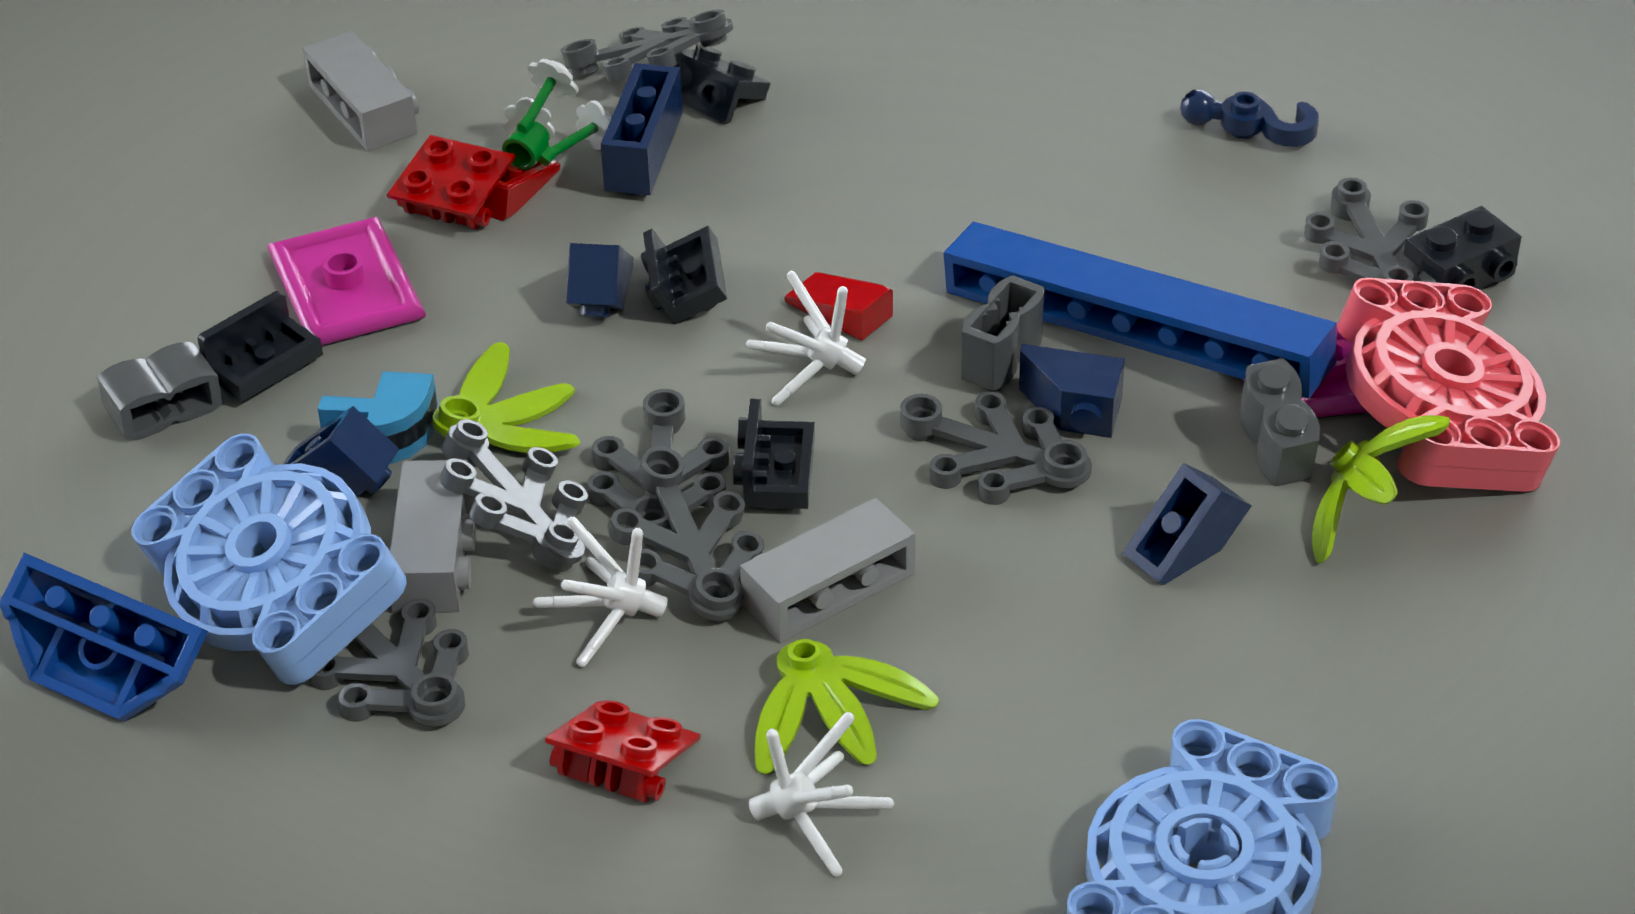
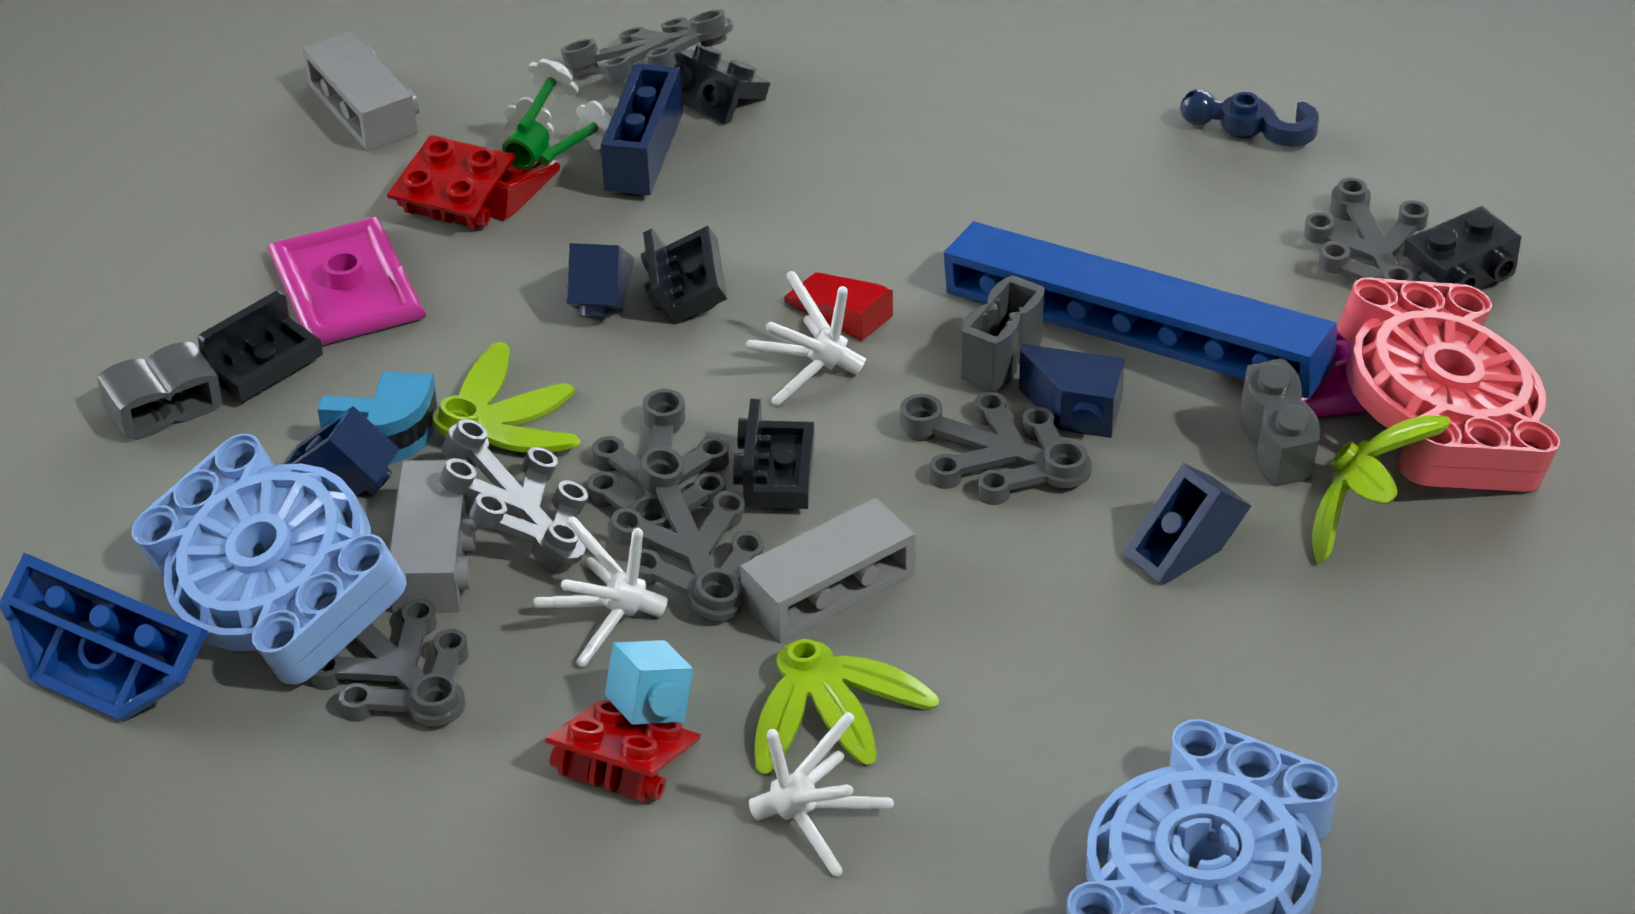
none -> medium azure brick [605,640,693,724]

